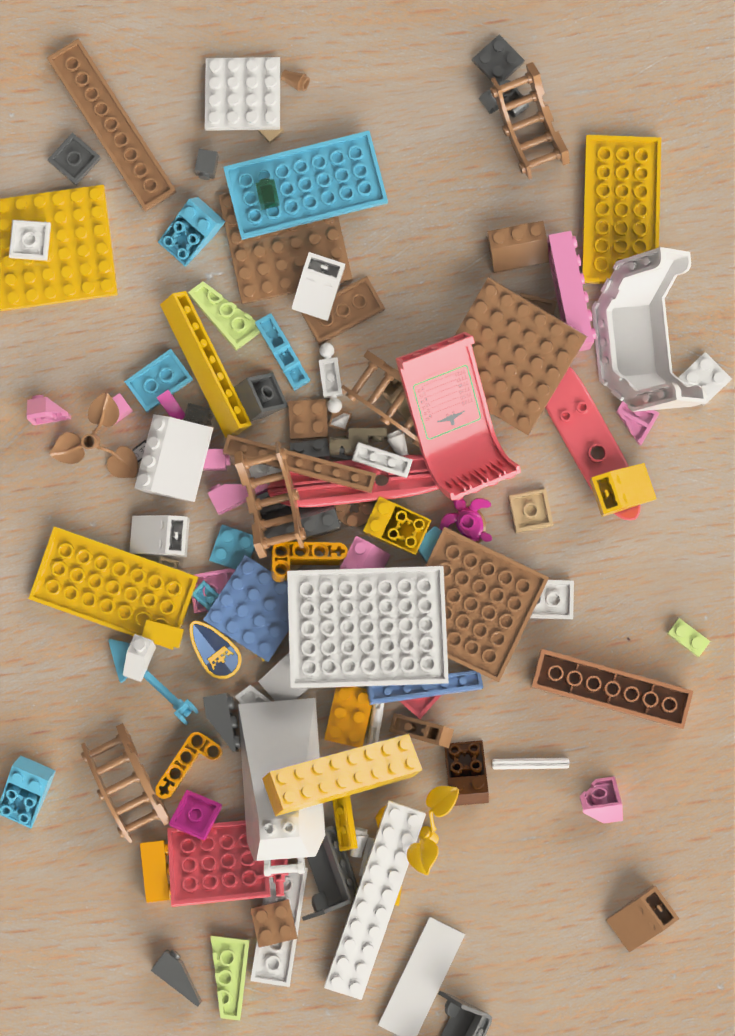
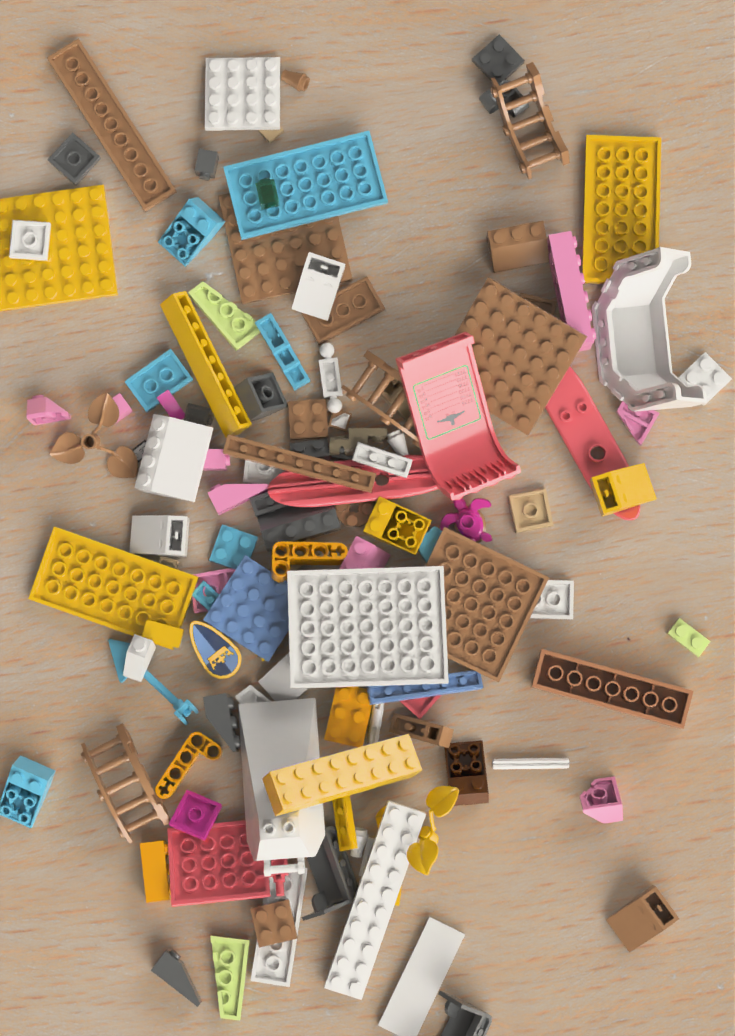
medium nougat fence [235,441,306,559] -> none

